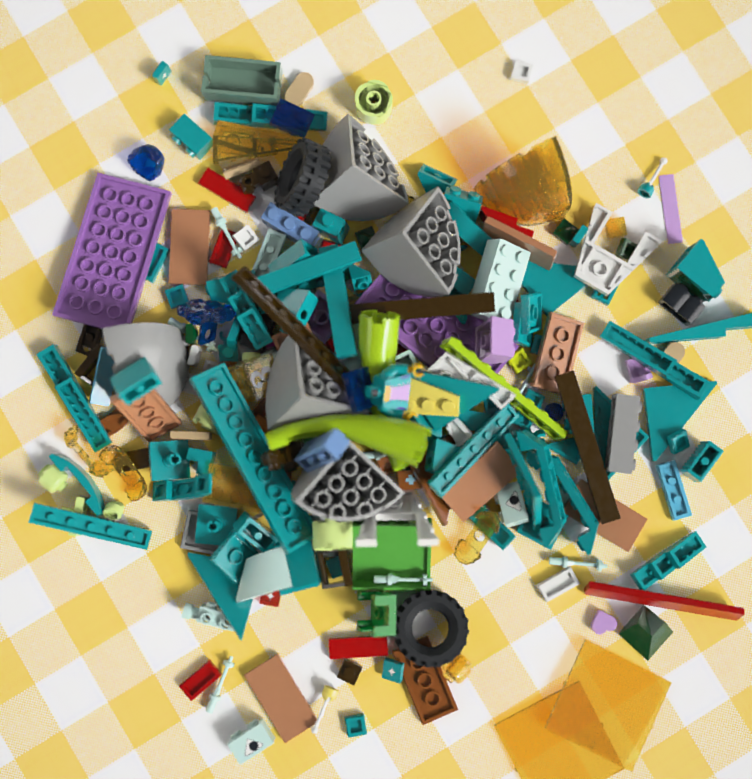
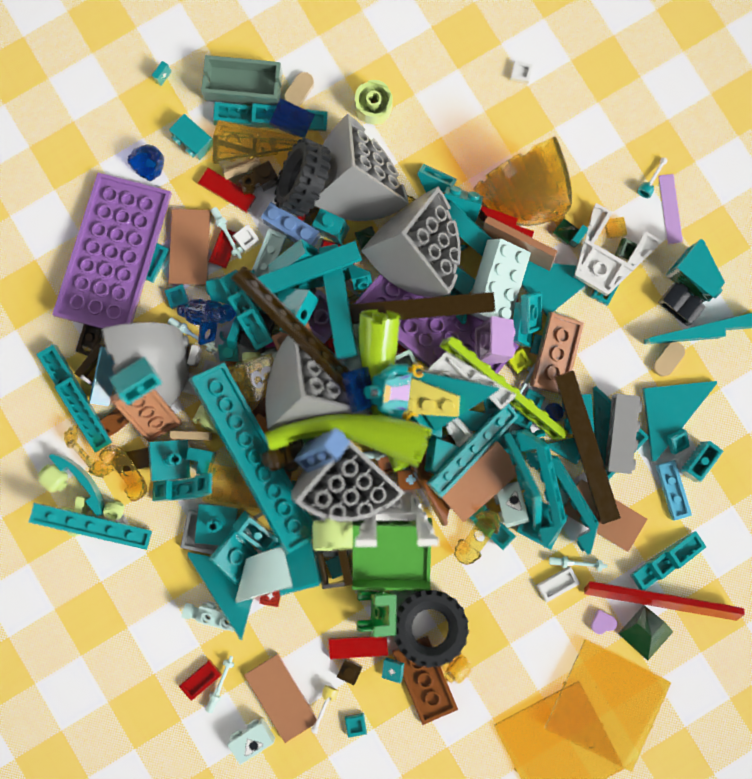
dark green tile [185,324,199,345] -> none
light aqua piece [374,573,433,586] -> none
teal slope [600,321,710,400] -> none
lavender tile [625,359,653,383] -> none

